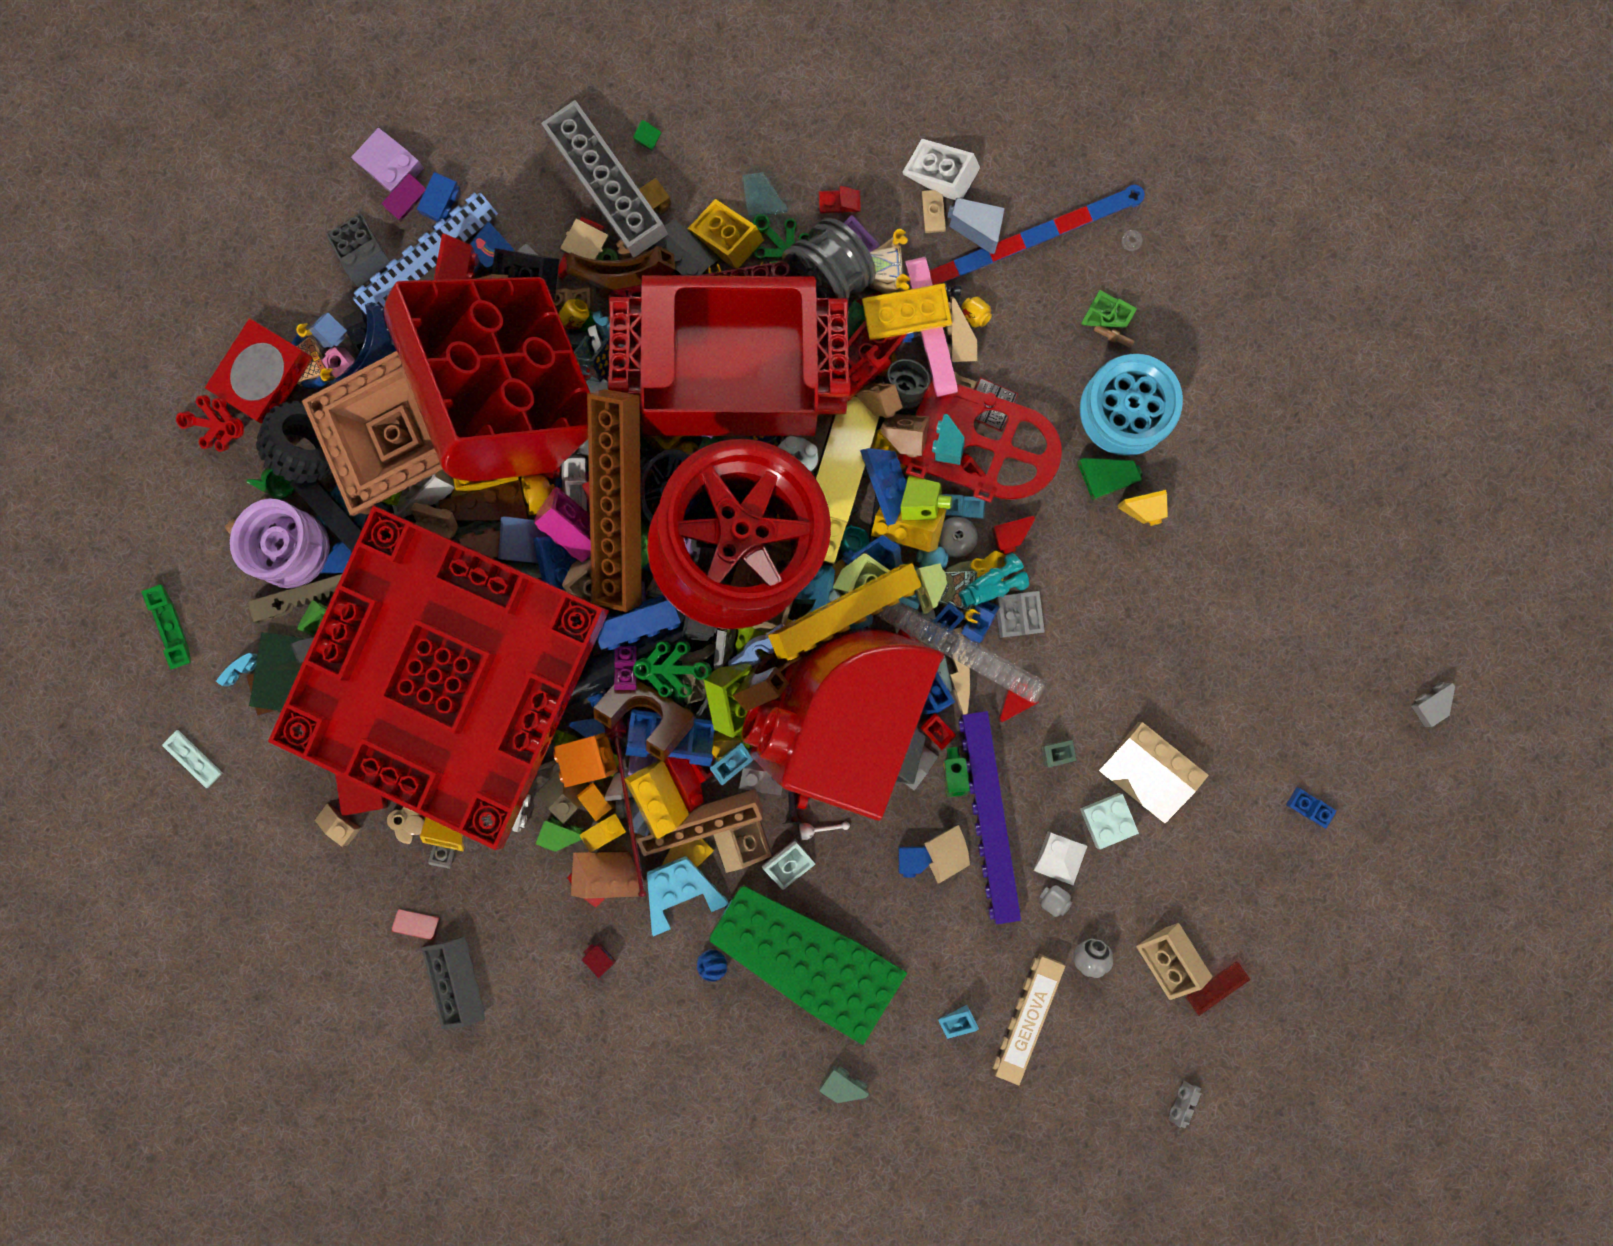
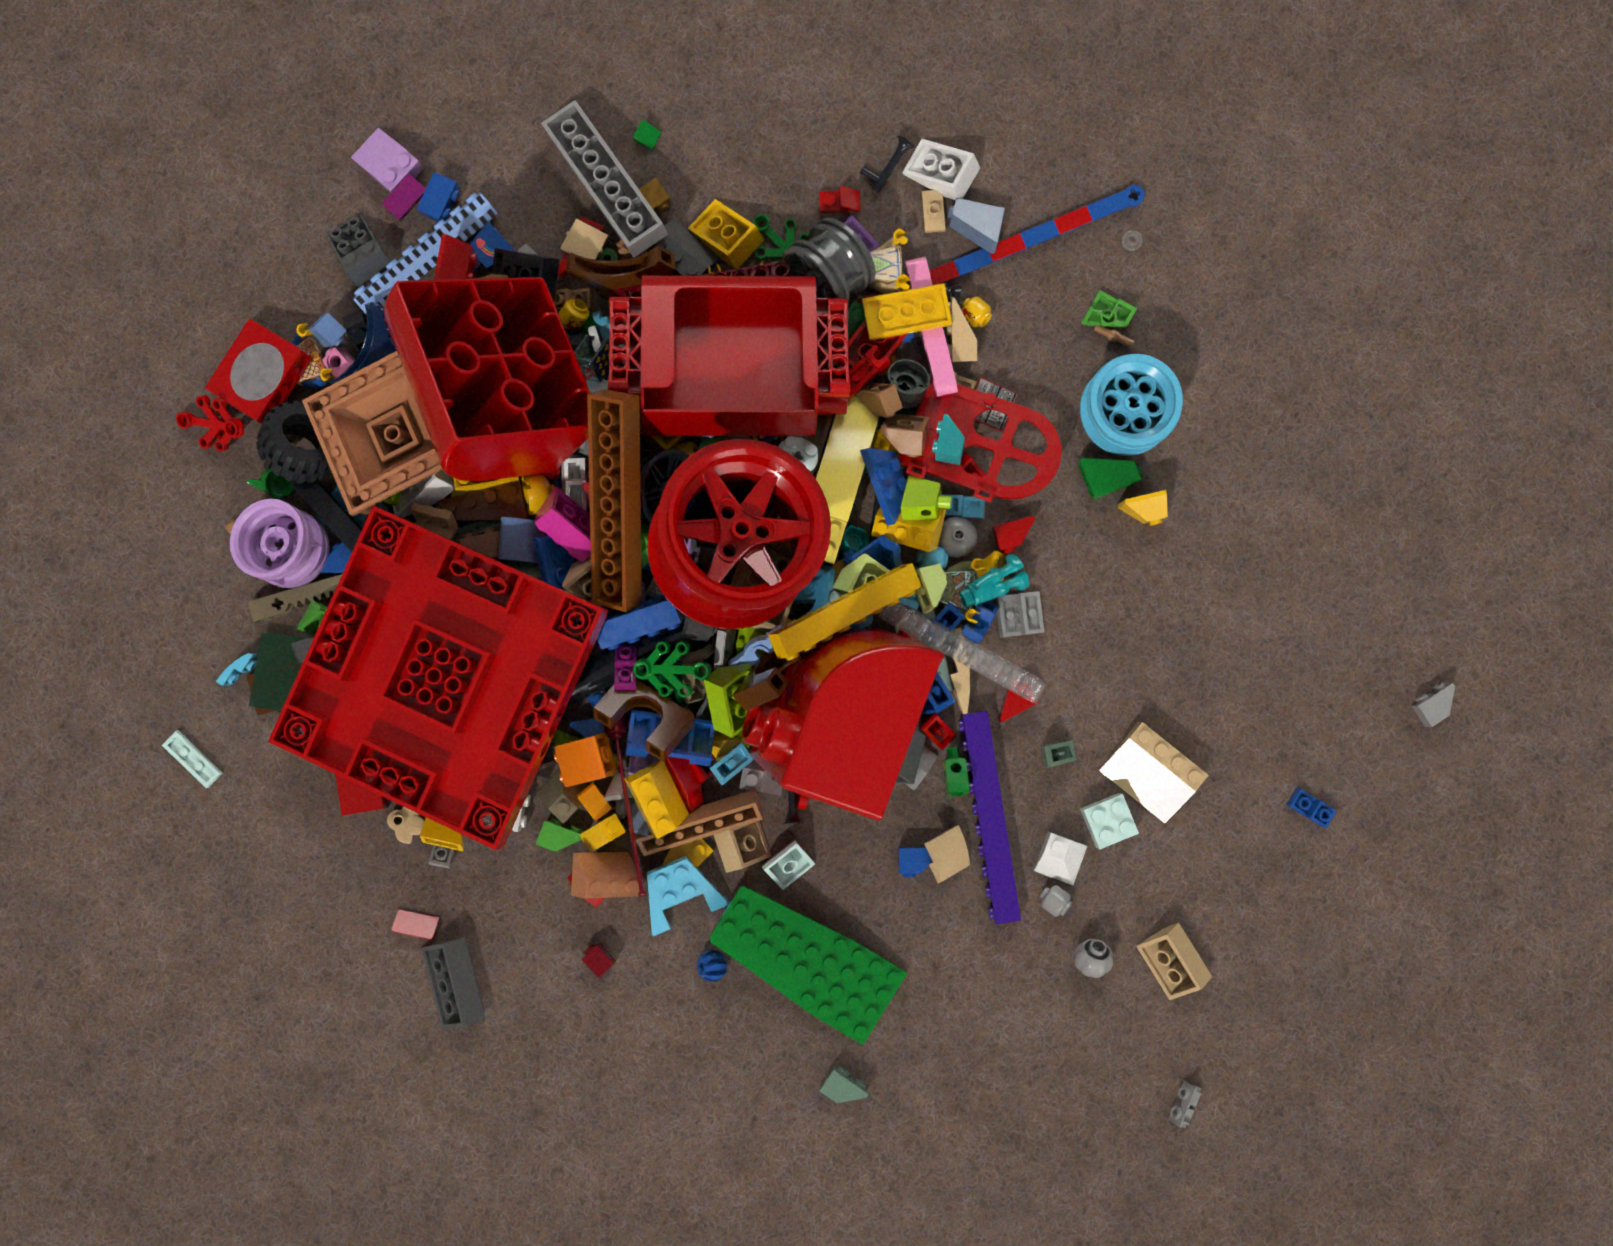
green slope [141,584,191,670] -> none
tan slope [315,803,361,847] -> none
clear light blue wing [742,172,787,218] -> none
white hinge [799,821,850,840] -> none
medium azure slope [938,1005,979,1039] -> none
tan brick [992,954,1065,1085] -> none
clear red plate [1185,961,1251,1016] -> none
none -> black piece [860,136,915,193]

